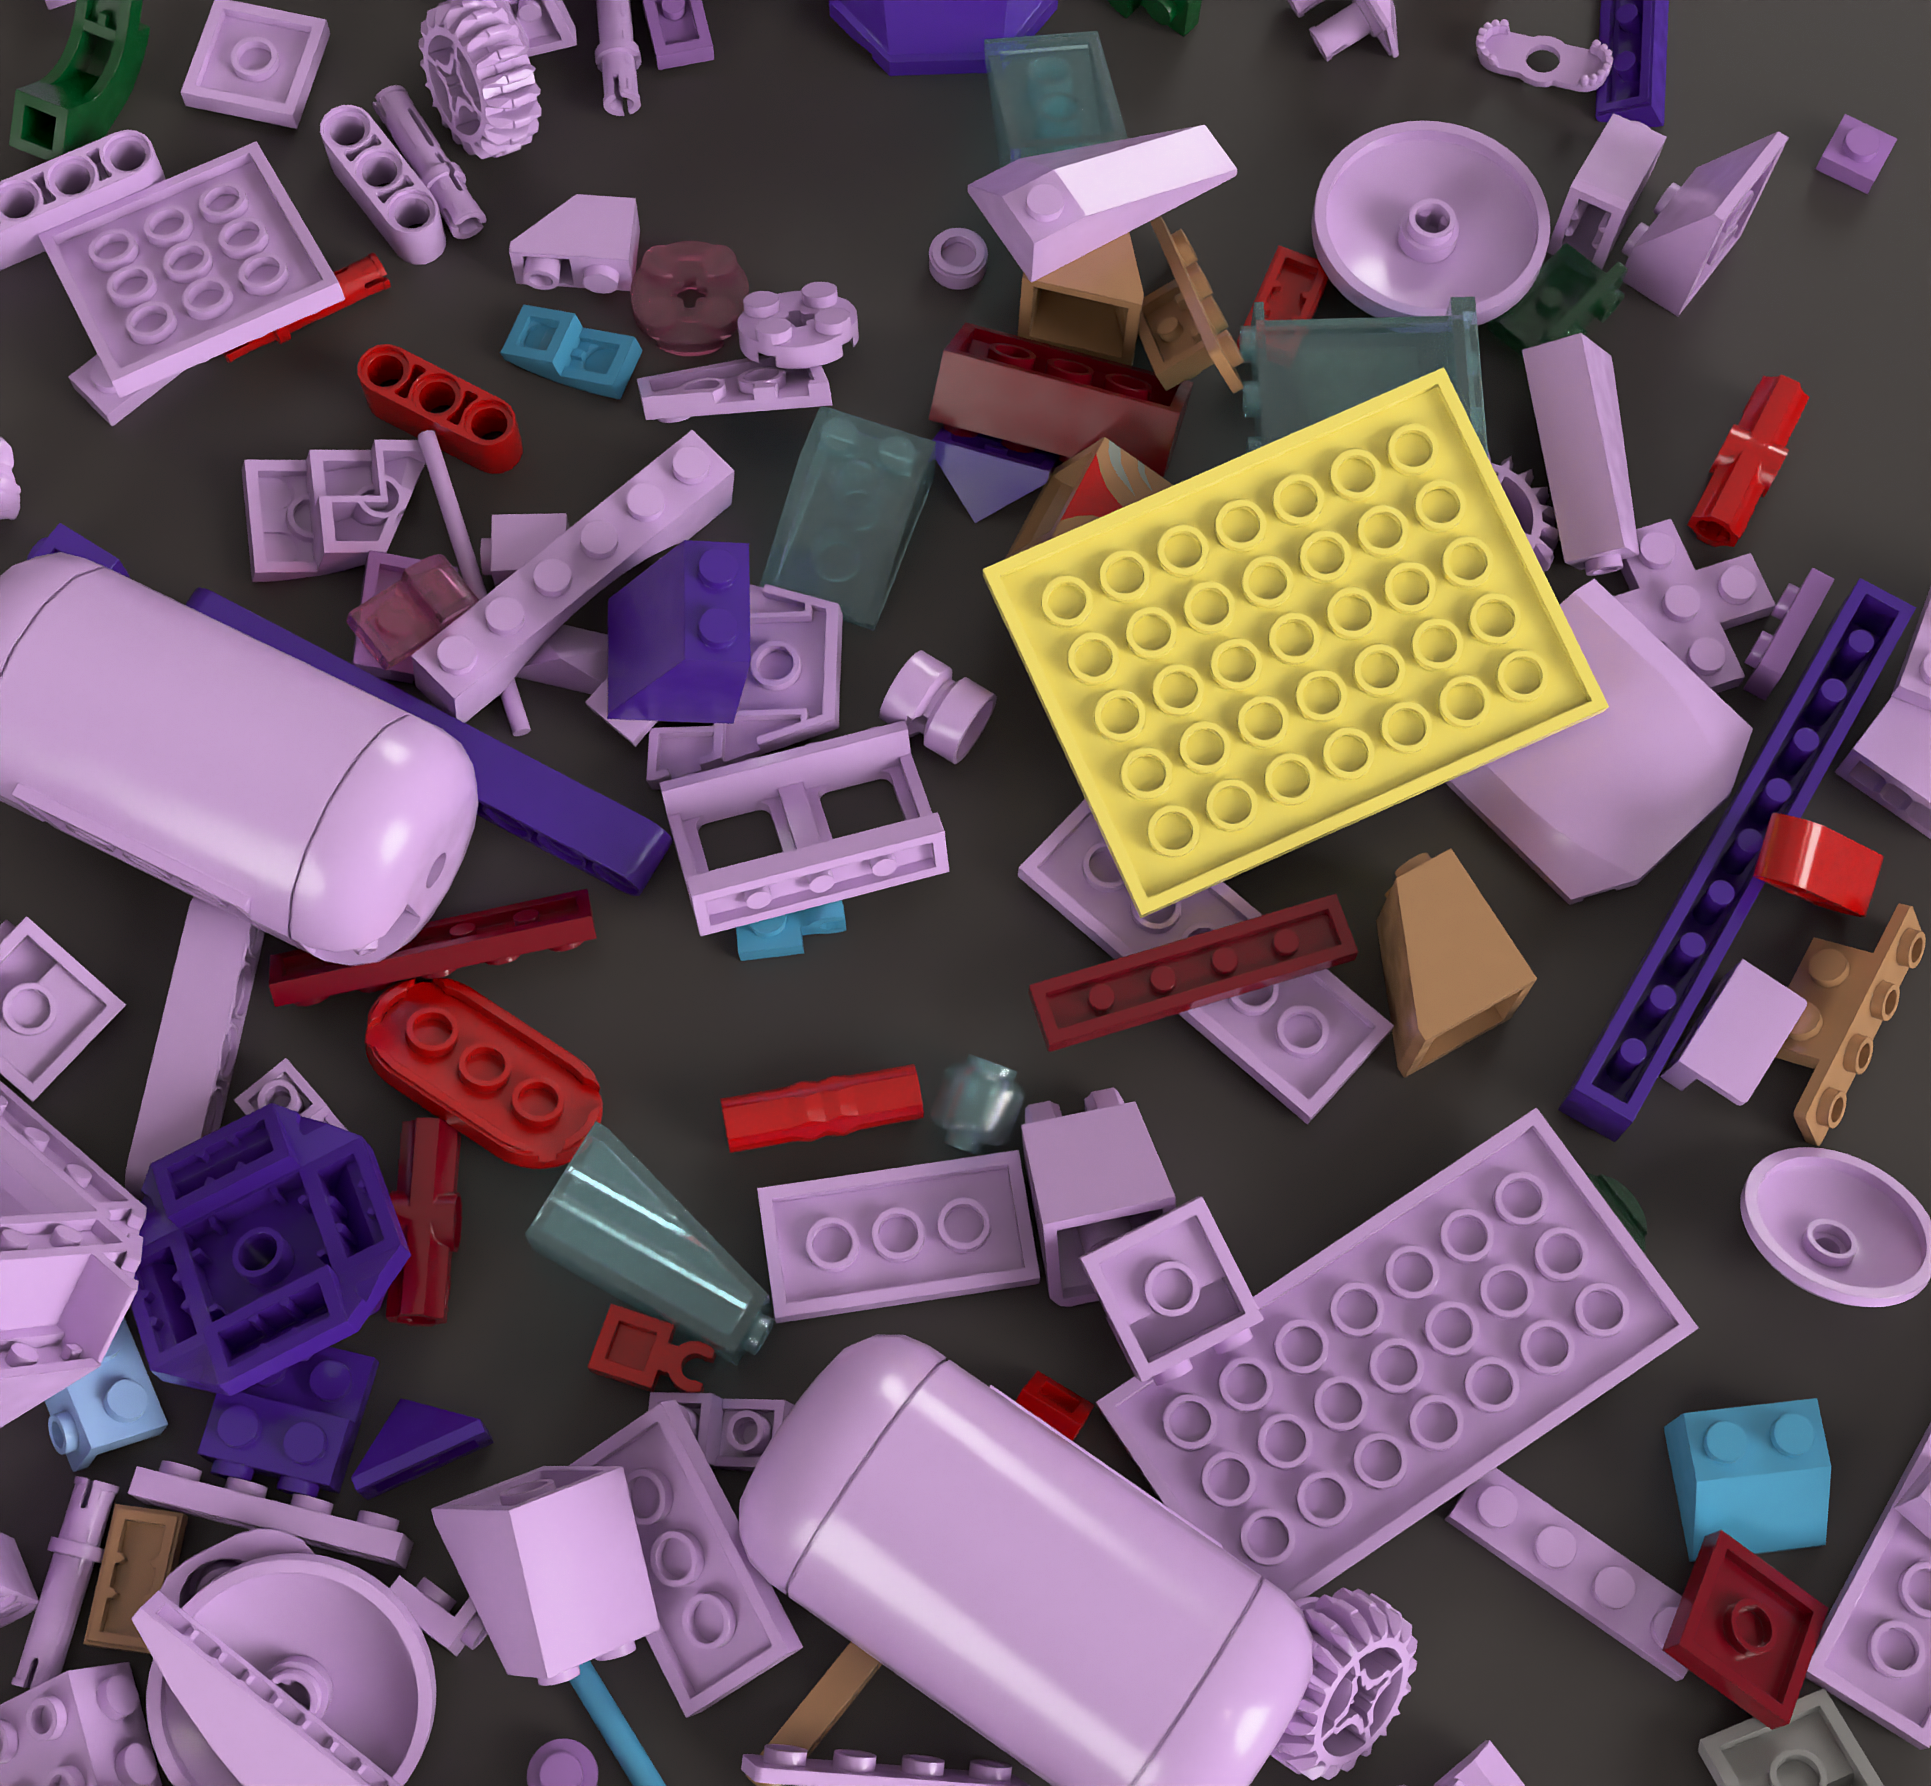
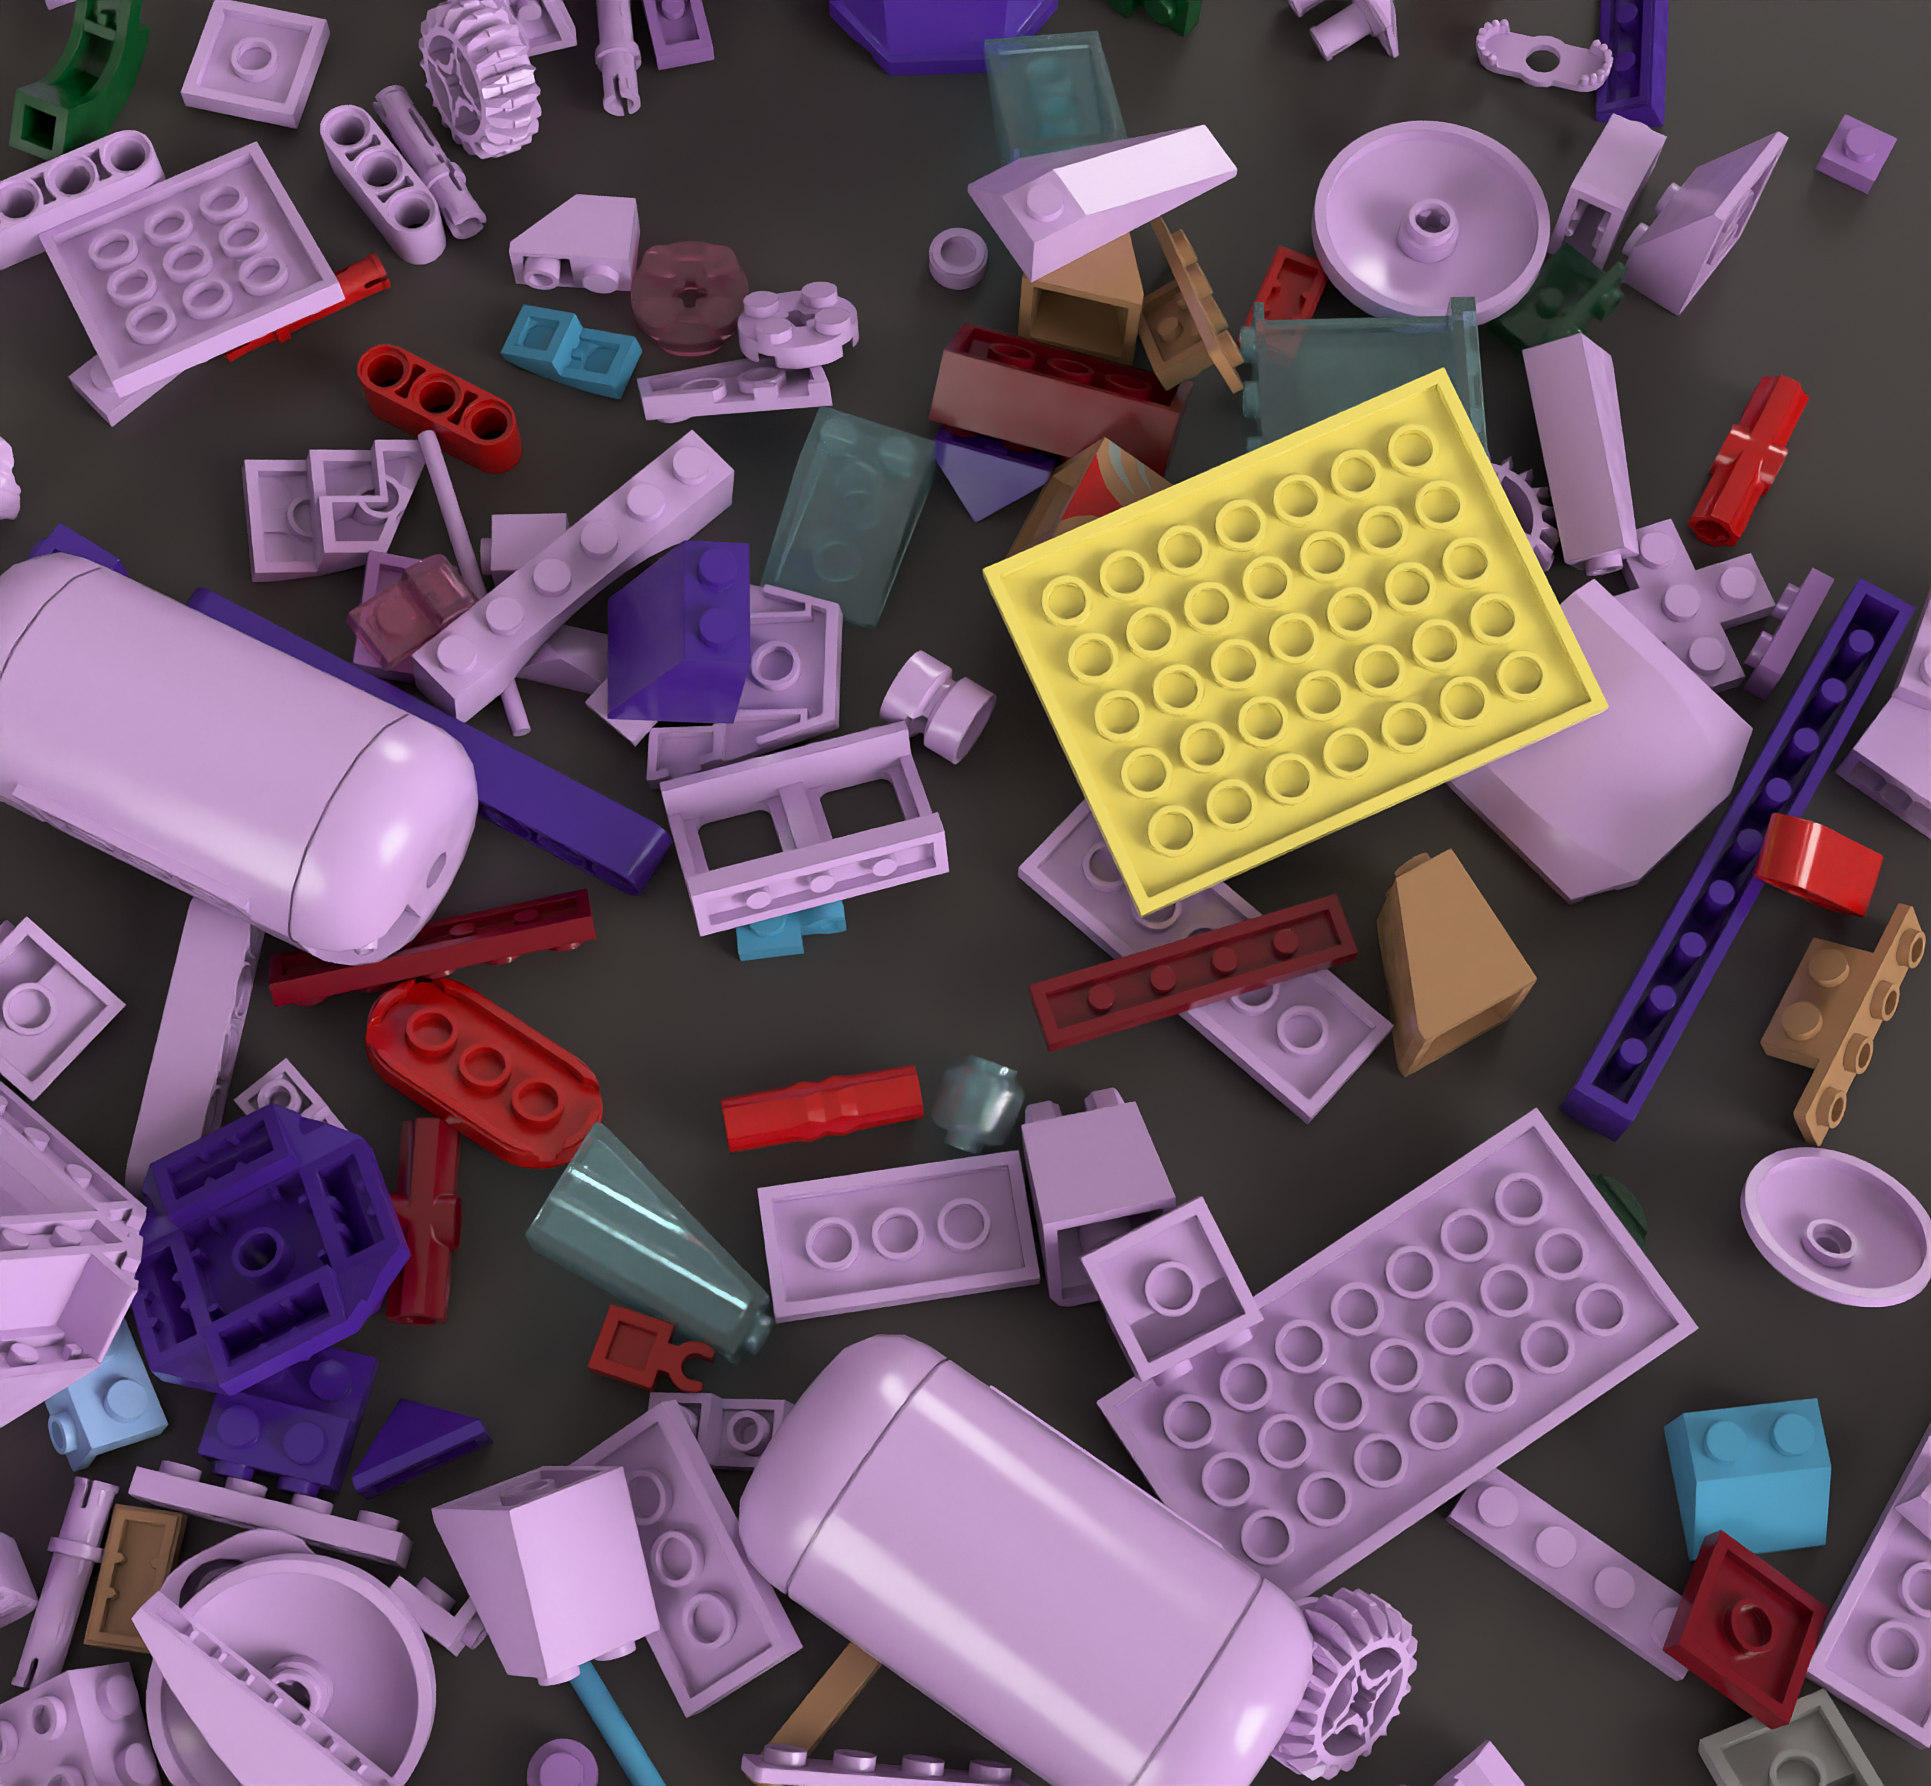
red tile [1015,1371,1095,1441] -> none
lavender panel [1660,959,1807,1106] -> none

